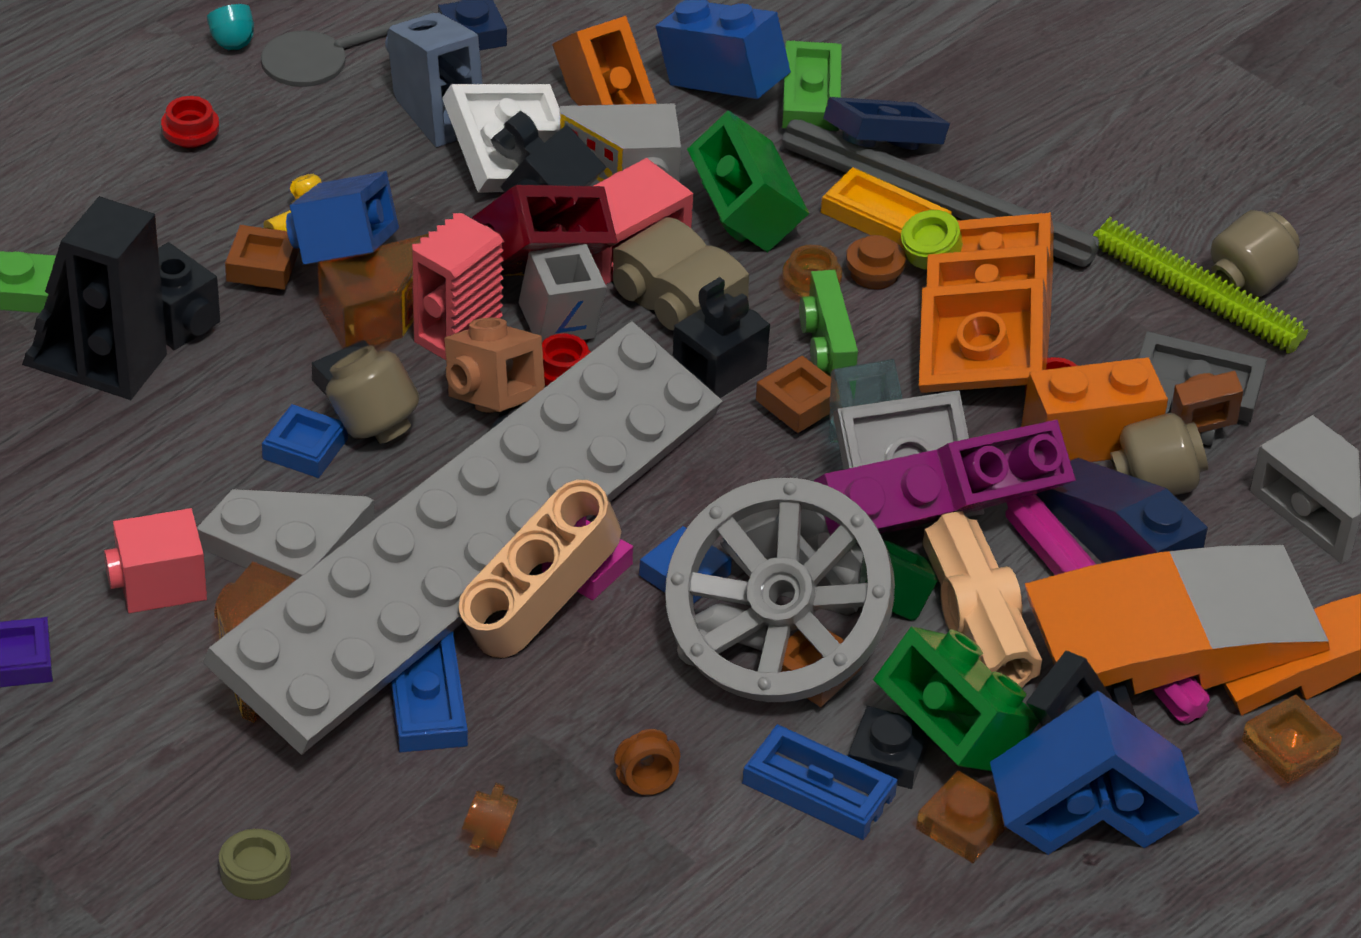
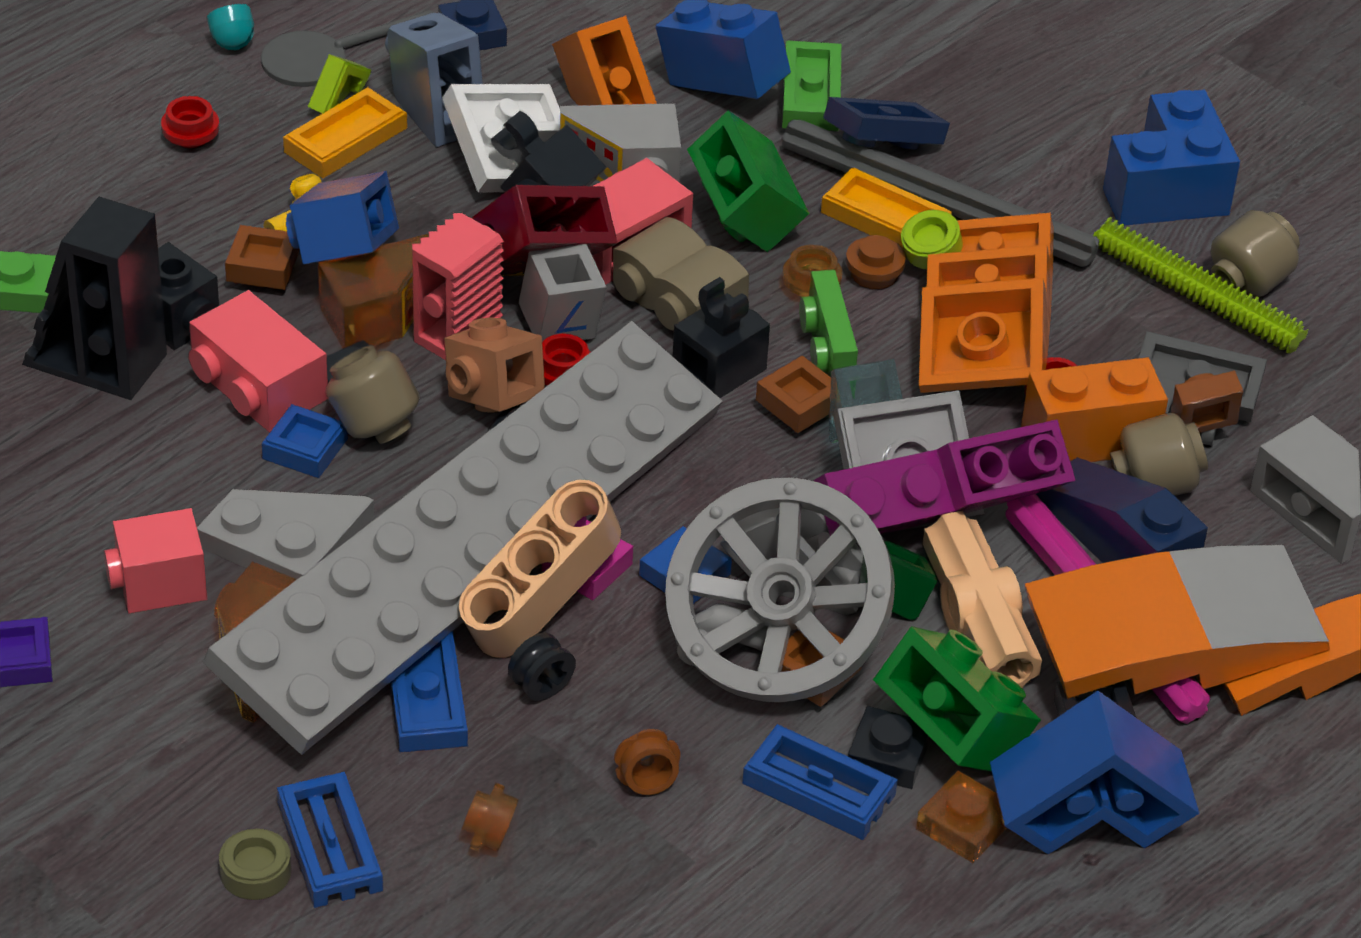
black plate [1026,650,1112,727] -> none
clear orange plate [1242,695,1342,783] -> none
none -> coral brick [189,290,328,433]
none -> blue tile [277,772,383,908]
none -> light orange tile [283,87,407,179]
none -> lime tile [308,54,371,113]
none -> black bush [508,632,576,701]
none -> blue brick [1103,89,1240,226]

